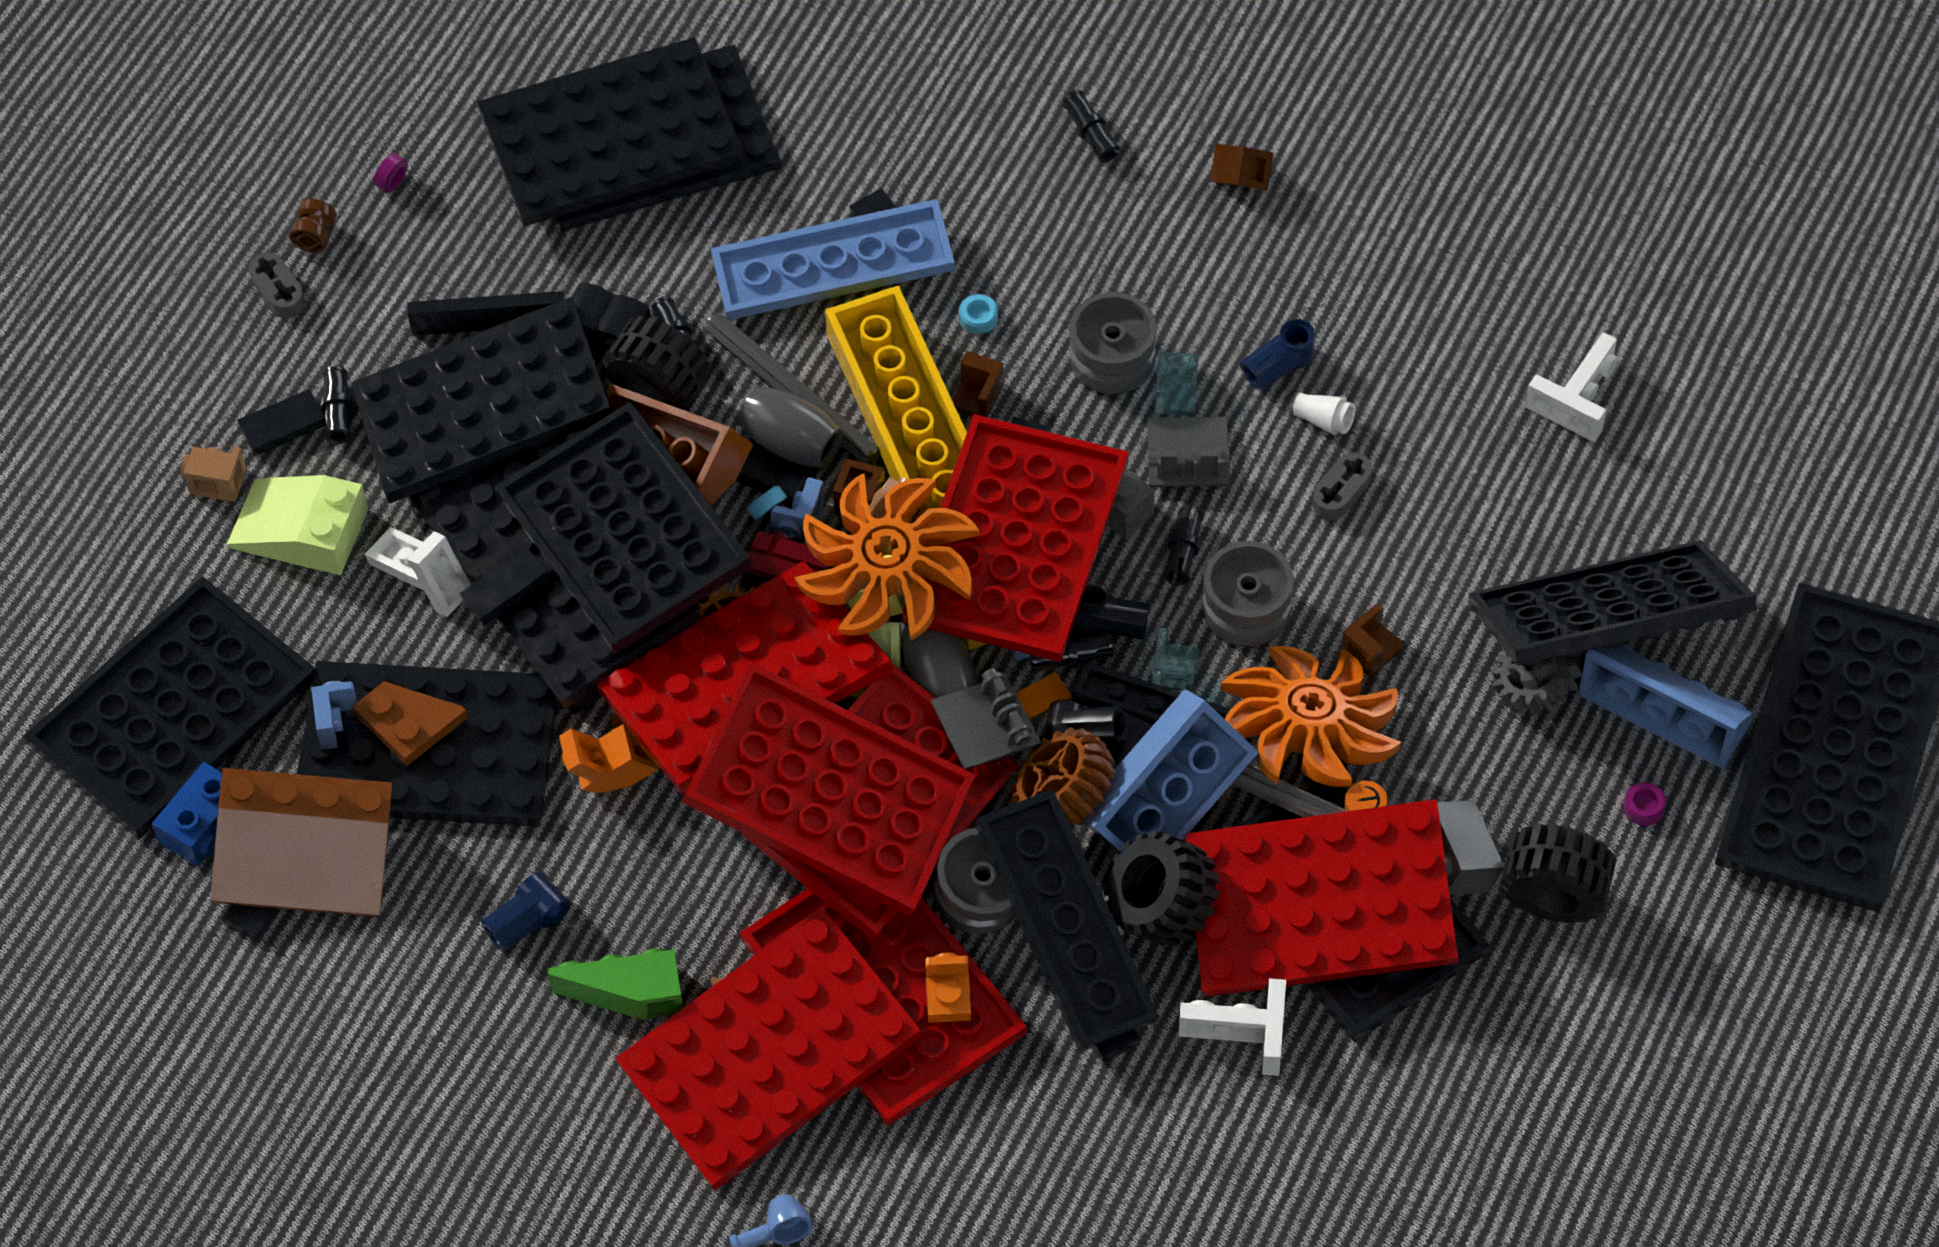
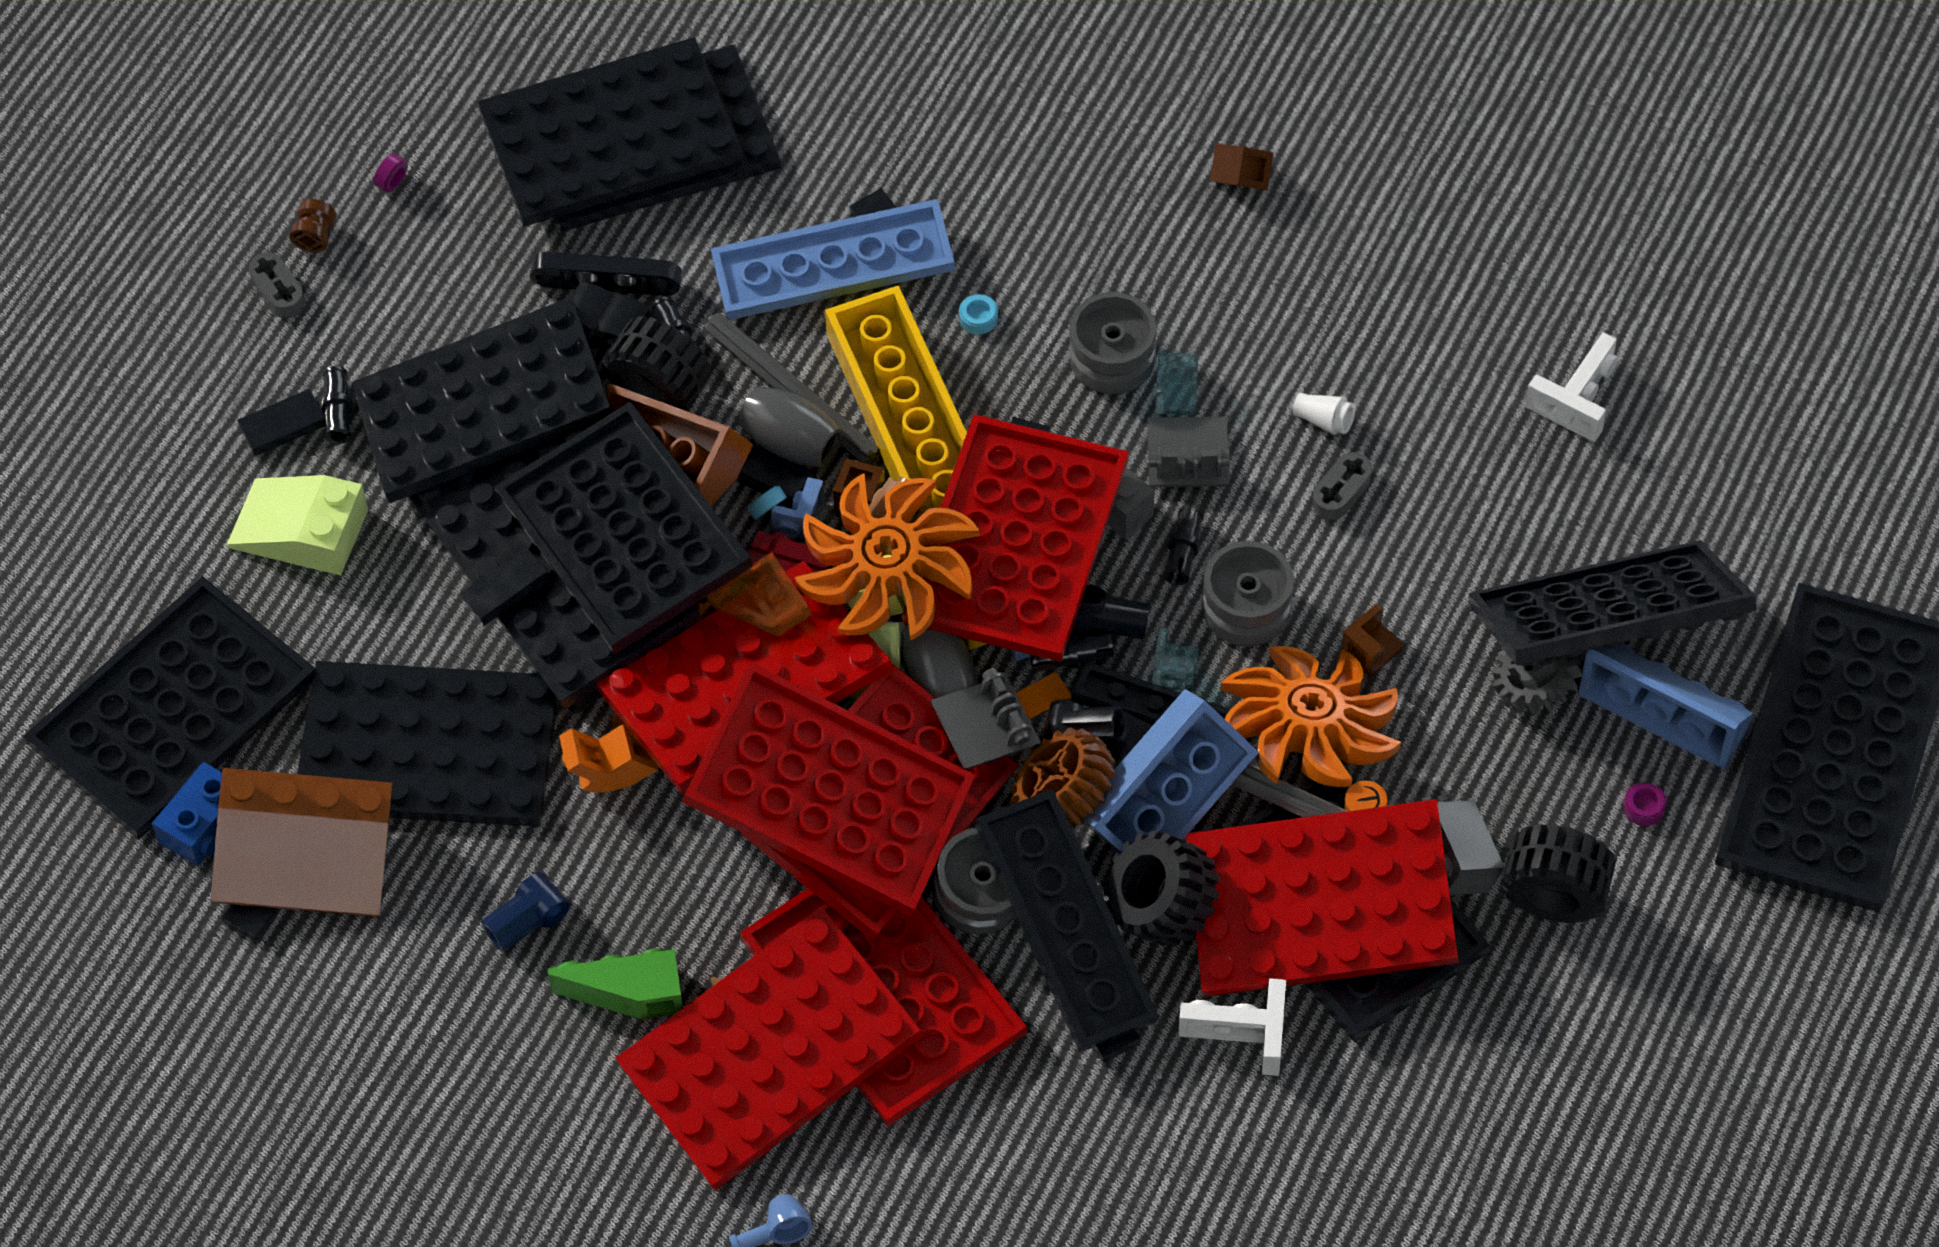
medium nougat brick [181,447,247,502] -> none
medium blue bracket [311,681,357,750] -> none
dark orange wing [352,682,468,766] -> none
white bracket [364,527,471,617] -> none
black tile [407,291,565,336] -> none
orange bracket [925,953,971,1023] -> none
reddish brown panel [952,351,1004,417] -> none
black pin [1062,90,1121,163] -> none
dark blue piece [1240,318,1315,391] -> none
none -> black beam [530,252,682,296]
none -> clear orange wing [706,552,813,636]

